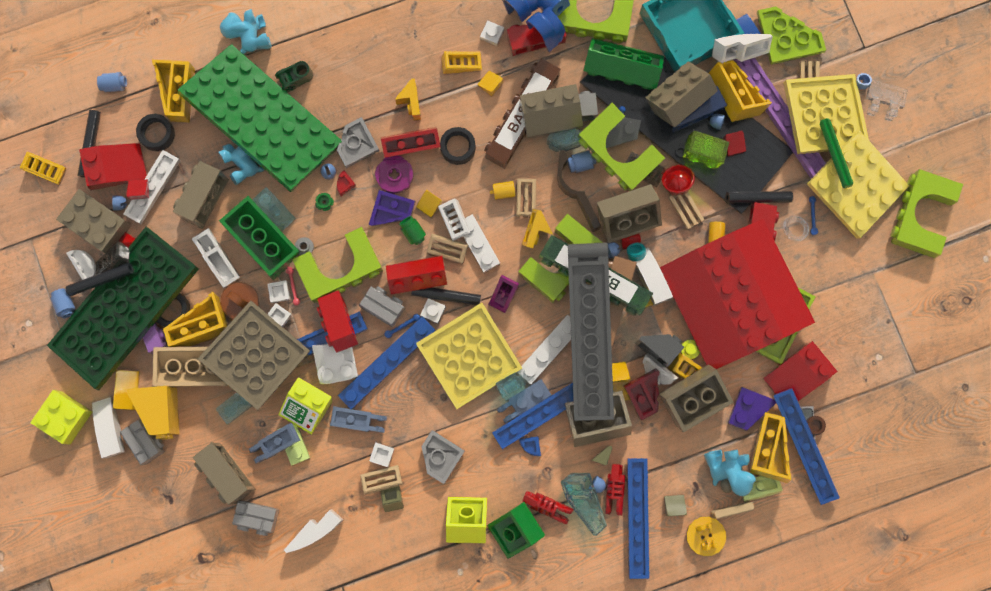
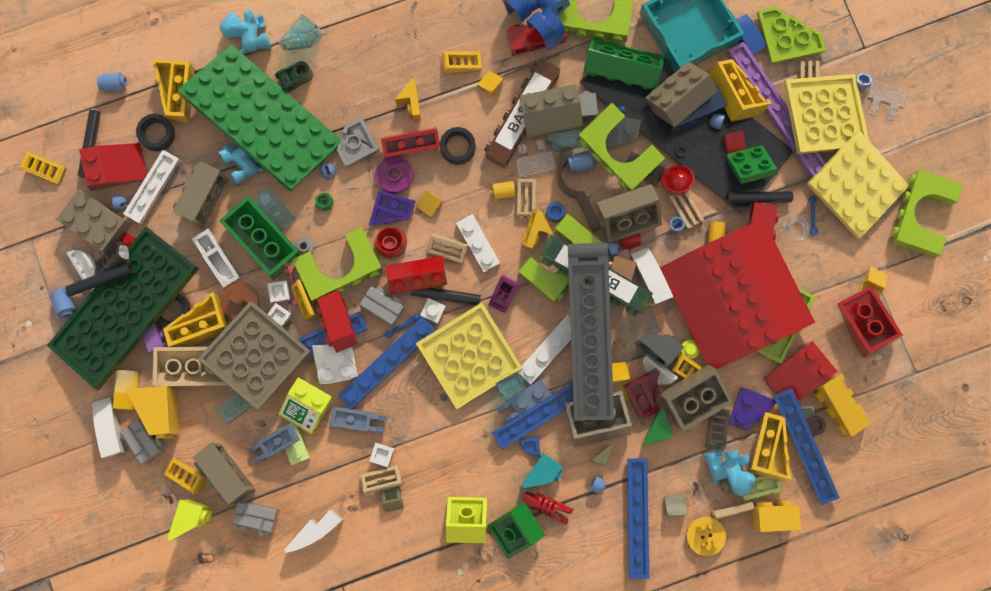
neon yellow brick [30,390,92,445] -> none
red slope [126,179,149,200] -> none
red tile [337,170,356,197] -> none
green brick [399,216,426,245] -> none
light grey plate [421,430,465,484] -> none
white slope [438,198,470,241] -> none
white plate [480,20,504,46] -> none
clear light blue slope [561,473,607,536] -> none
red hinge [605,464,625,516] -> none
teal tile [627,243,646,261] -> none
clear neon green brick [683,131,729,168] -> none
white slope [712,34,773,63] -> none
green axle [820,118,854,189] -> none
none -> yellow slope [163,458,207,494]
none -> neon yellow slope [167,499,213,540]
none -> clear light blue slope [279,14,322,51]
none -> yellow slope [291,279,317,321]
none -> red hat [374,226,407,259]
none -> clear plate [515,139,556,179]
none -> teal slope [521,453,563,488]
none -> blue tile [546,202,565,222]
none -> green slope [642,408,674,445]
none -> medium blue hinge [670,217,685,233]
none -> clear smoke slope [704,409,730,451]
none -> green plate [726,145,778,184]
none -> yellow brick [751,501,801,532]
none -> yellow wedge [814,373,871,437]
none -> red slope [837,286,903,358]
none -> yellow slope [857,267,888,296]

